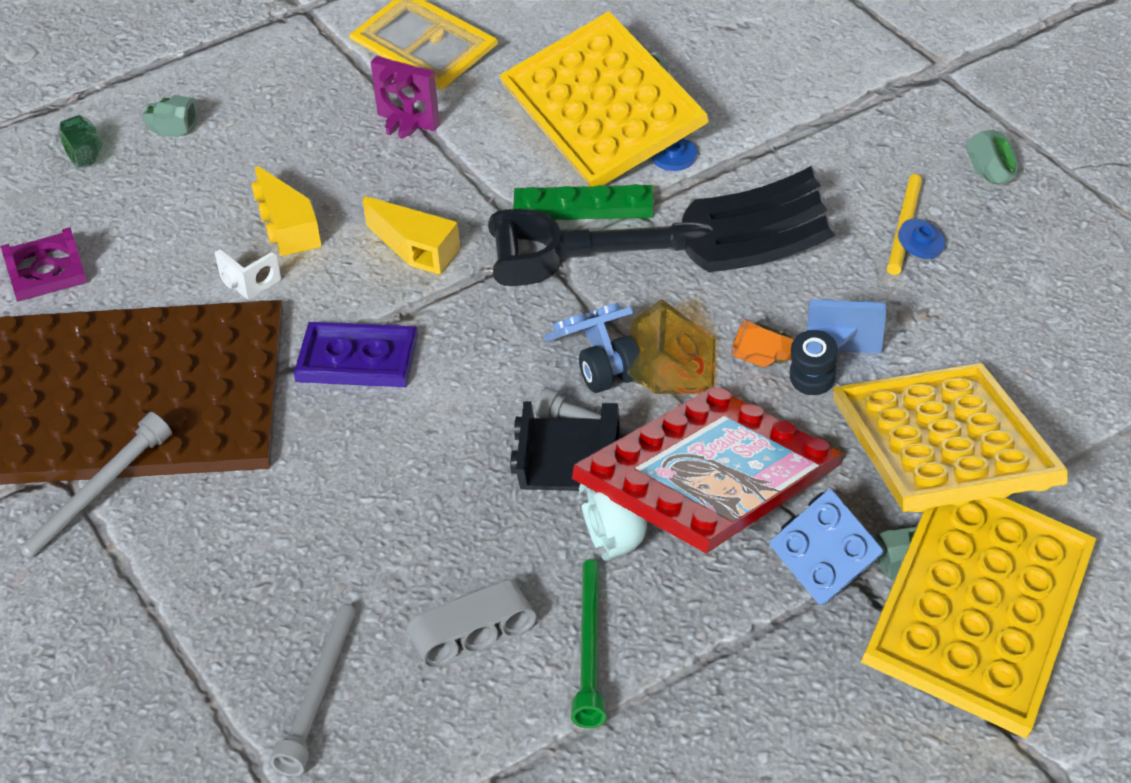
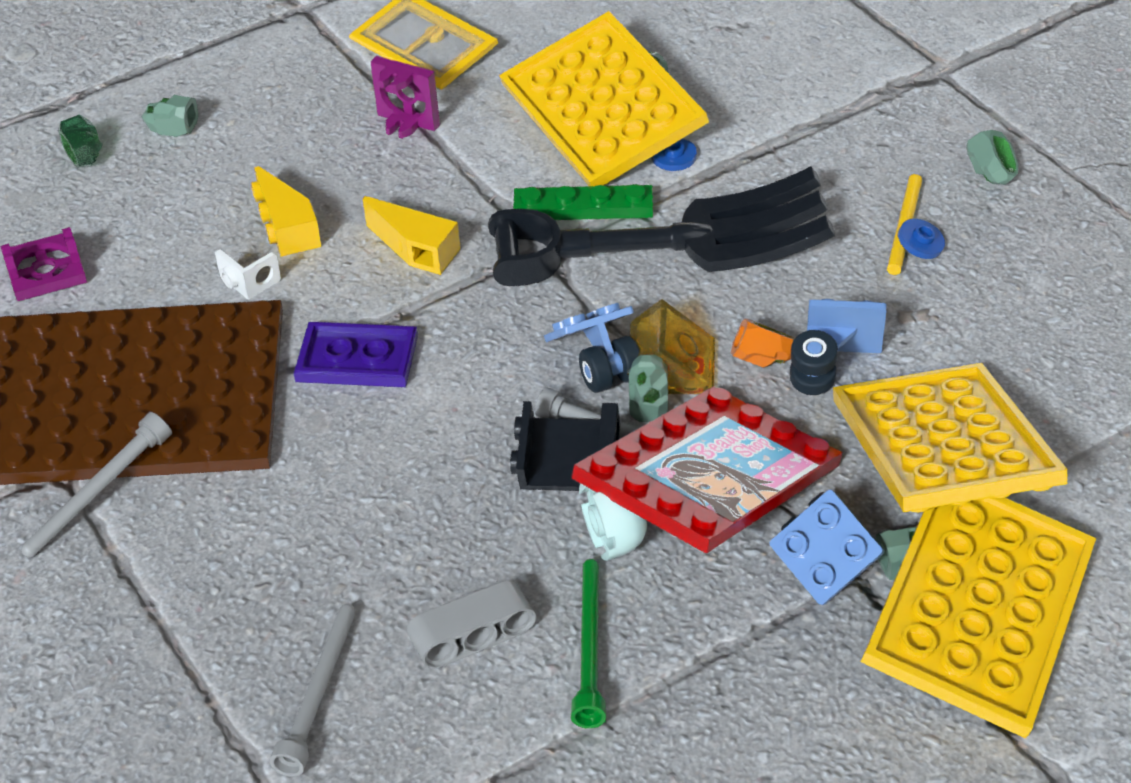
none -> sand green rock [629,354,668,422]

